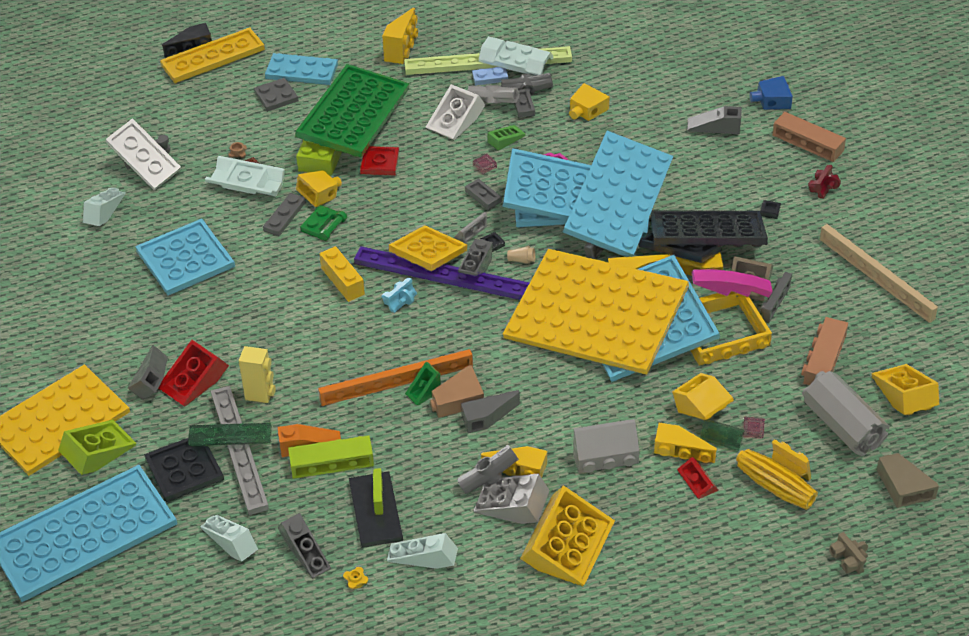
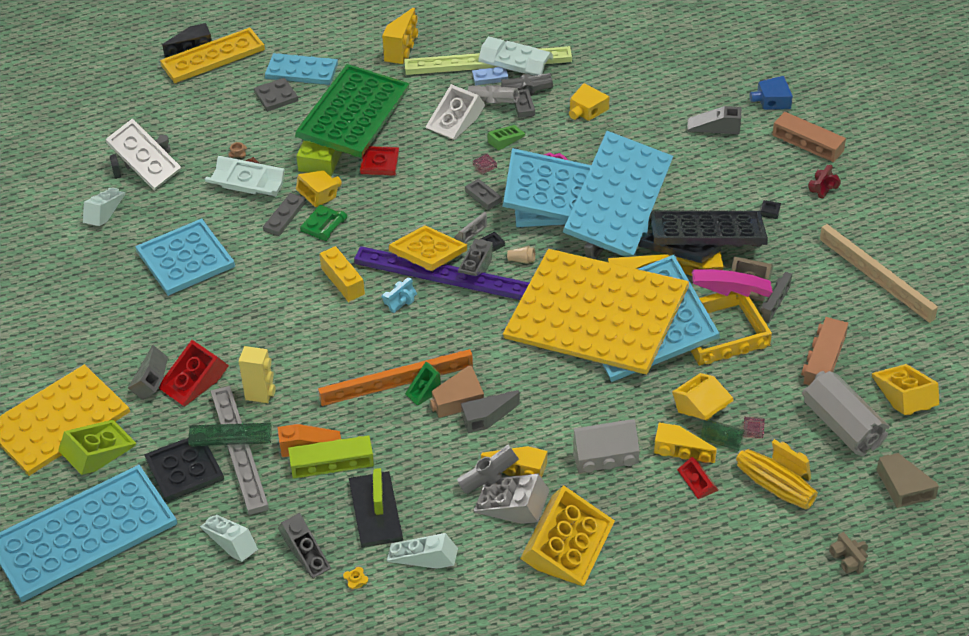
none -> black tile [109,154,122,179]

